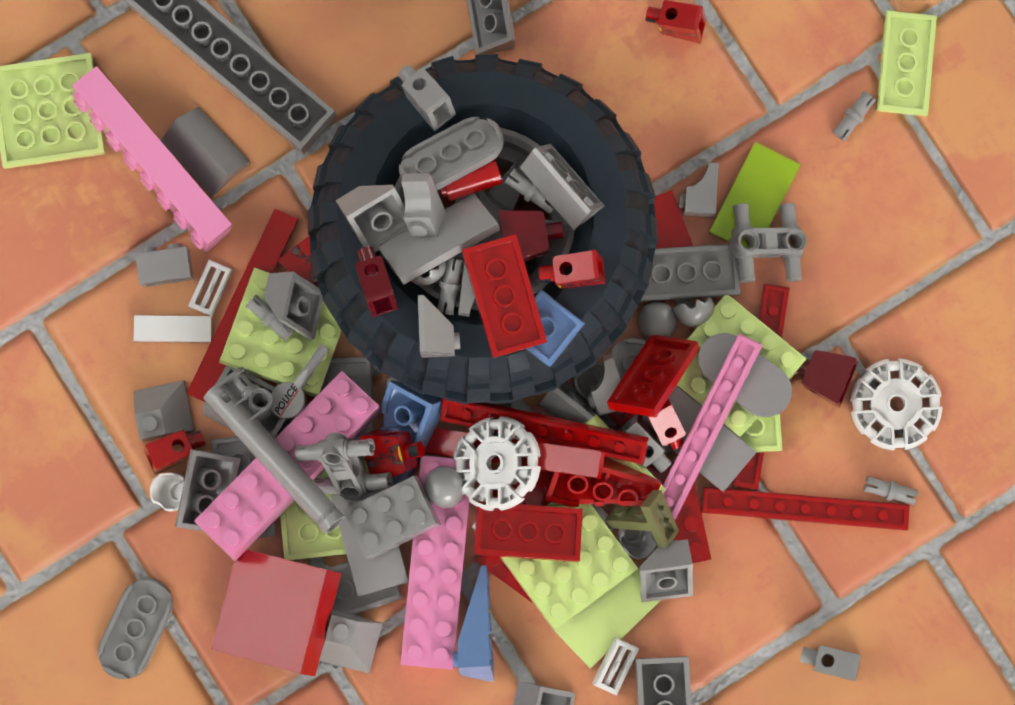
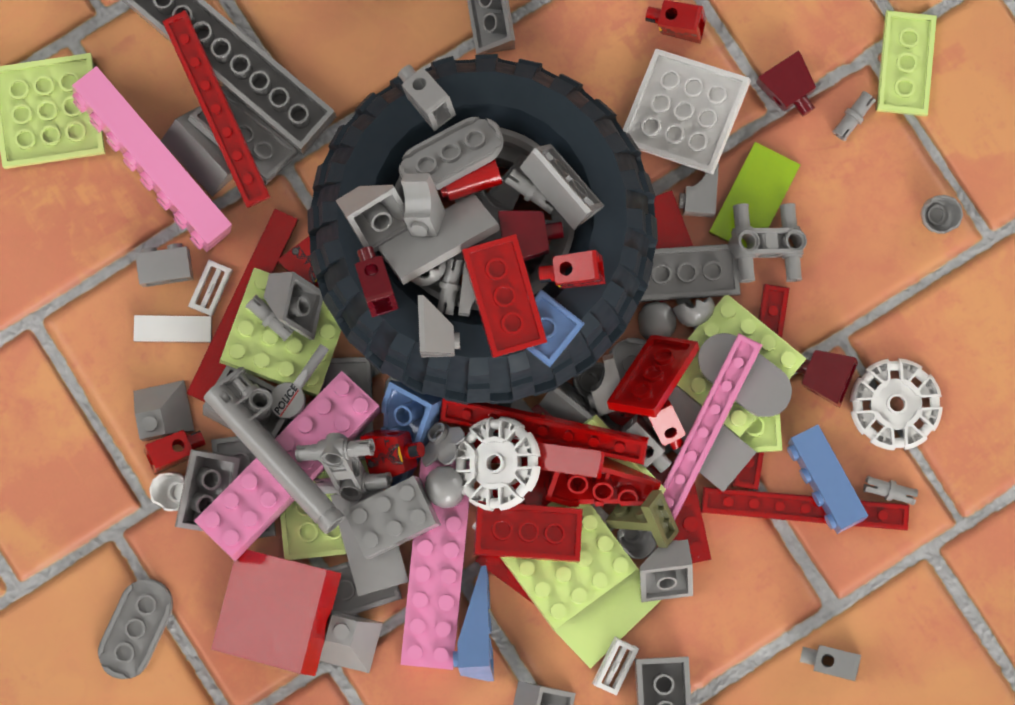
none -> red tile [162,10,271,208]
none -> light grey tile [188,86,299,185]
none -> light grey plate [422,423,465,467]
none -> white plate [623,49,751,174]
none -> dark red torso [756,50,816,117]
none -> medium blue brick [787,425,868,534]
none -> light grey hair [920,195,963,234]

